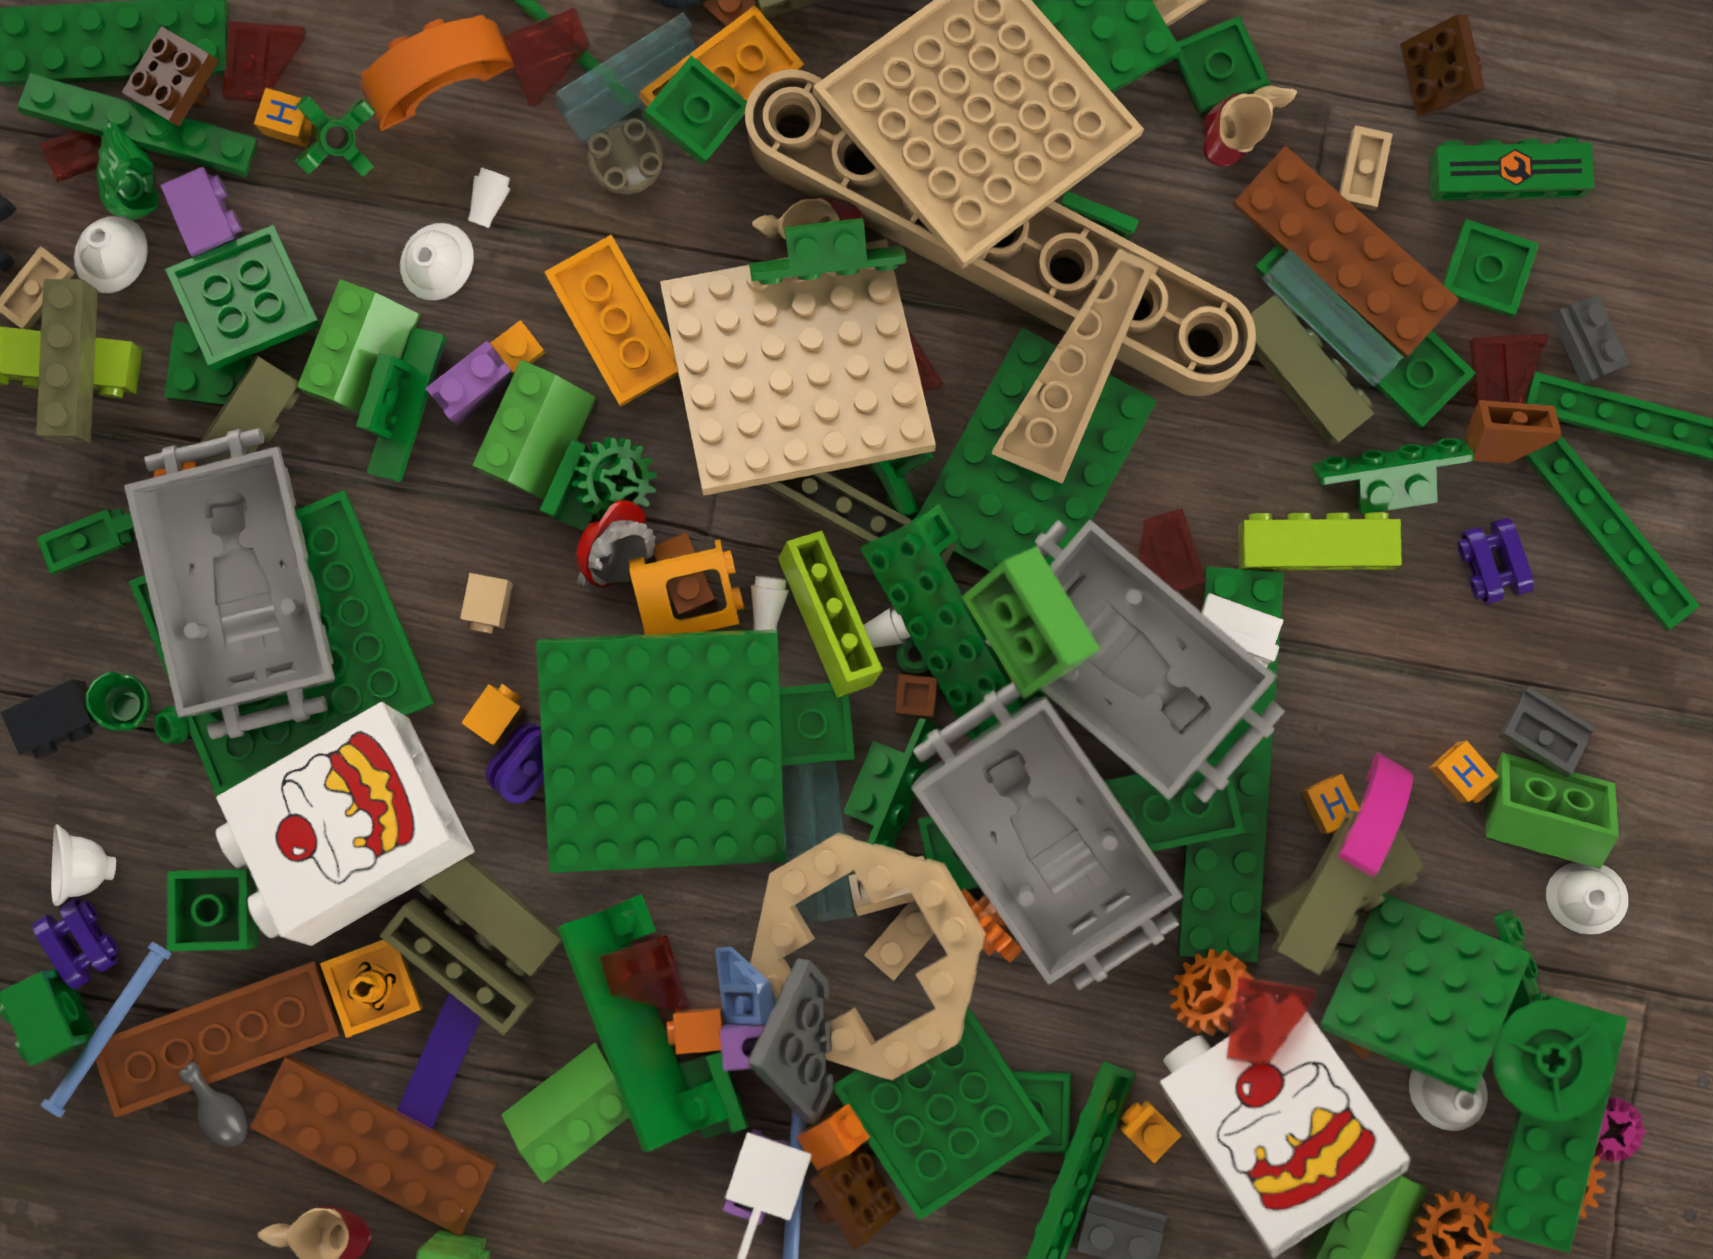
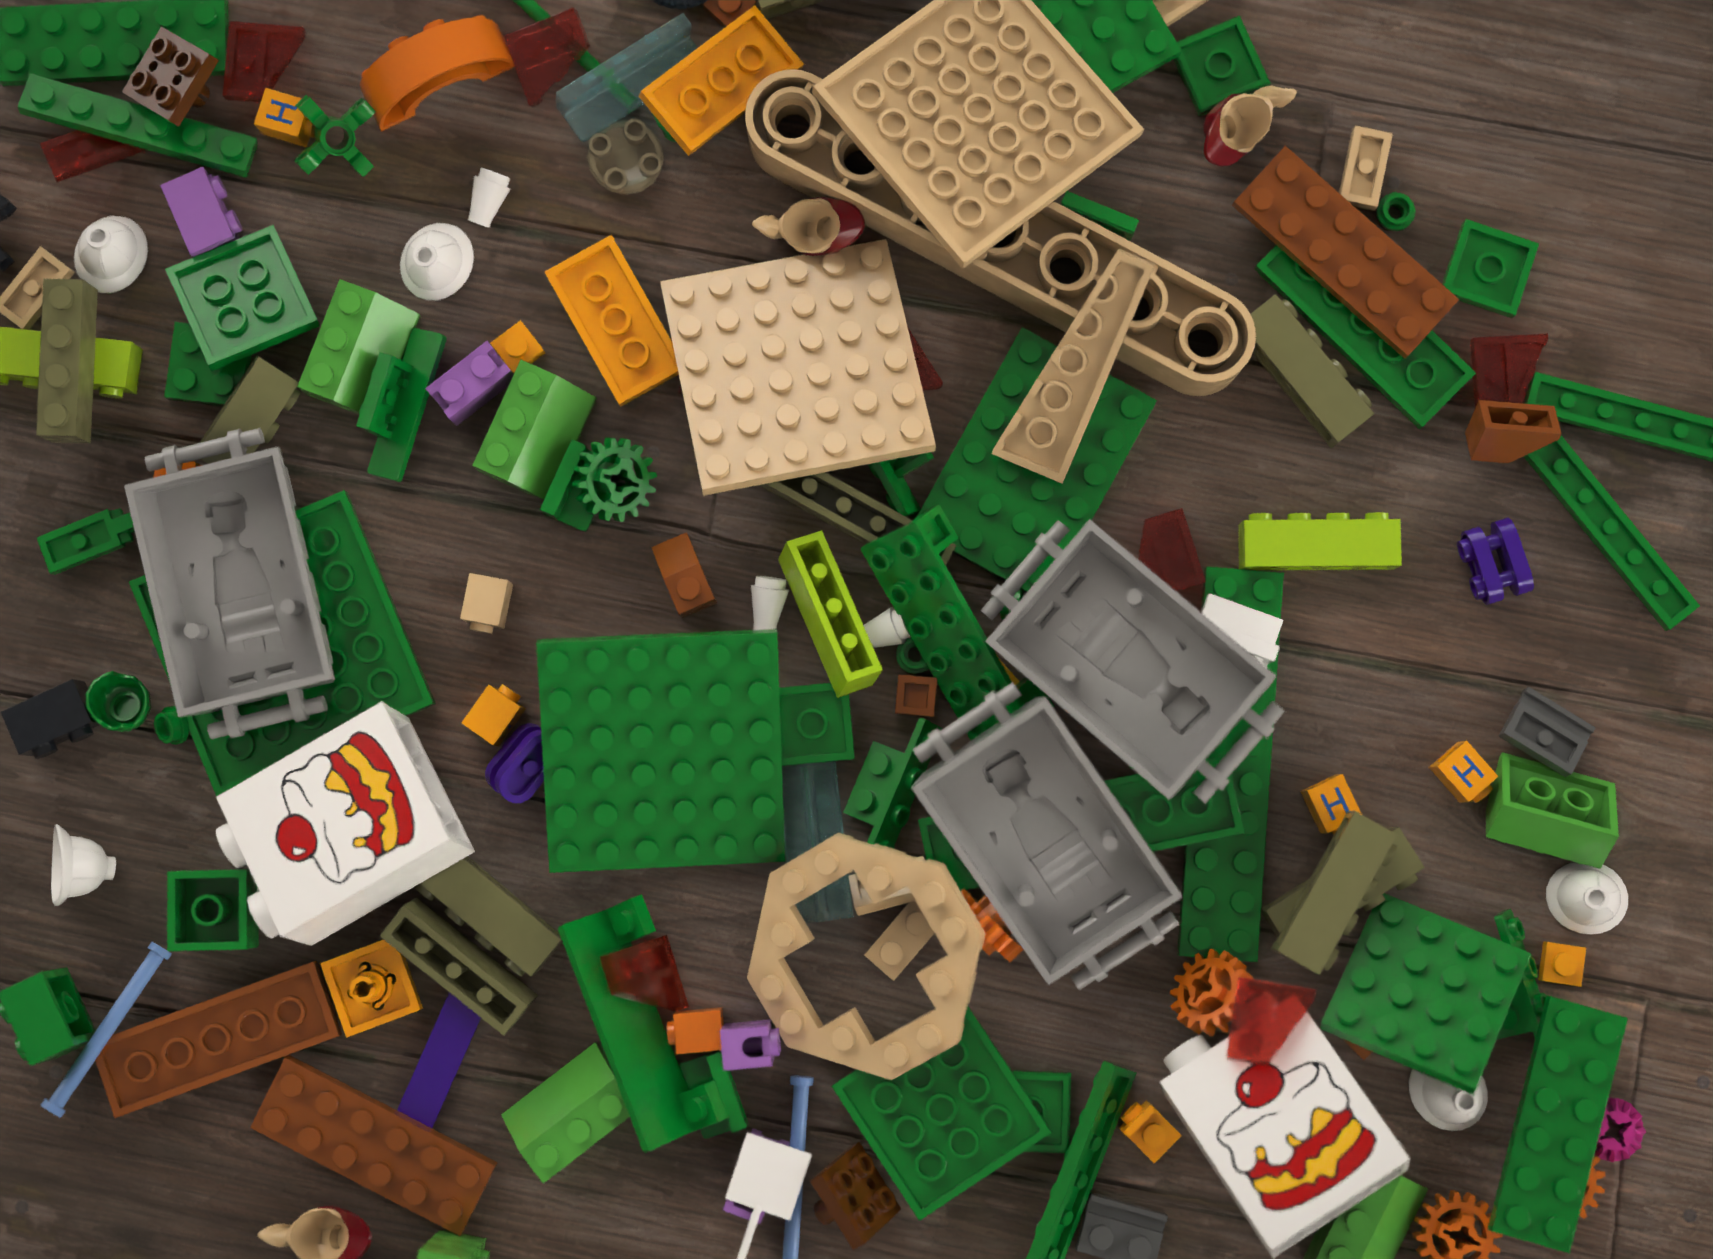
dark purple brick [33,897,119,989] -> none
green hair [97,122,159,221] -> none
dark grey piece [179,1062,249,1148] -> none
light grey hair [576,500,656,592] -> none
light orange window [629,539,744,635] -> none
green plate [642,55,747,166] -> none
medium blue wing [715,946,776,1024] -> none
dark grey plate [747,958,833,1125] -> none
green bracket [749,218,907,285] -> none
orange brick [796,1103,870,1171] -> none
bright green slope [962,546,1100,699] -> none
clear light blue panel [1262,249,1403,387] -> none
green bracket [1312,438,1474,515] -> none
dark pink slope [1338,752,1413,877] -> none
reddish brown plate [1400,14,1485,117] -> none
green brick [1429,138,1594,201] -> none
green piece [1492,999,1613,1121] -> none
dark grey plate [1550,295,1630,385] -> none
none -> green plate [1376,192,1415,231]
none -> light orange plate [1538,941,1586,987]

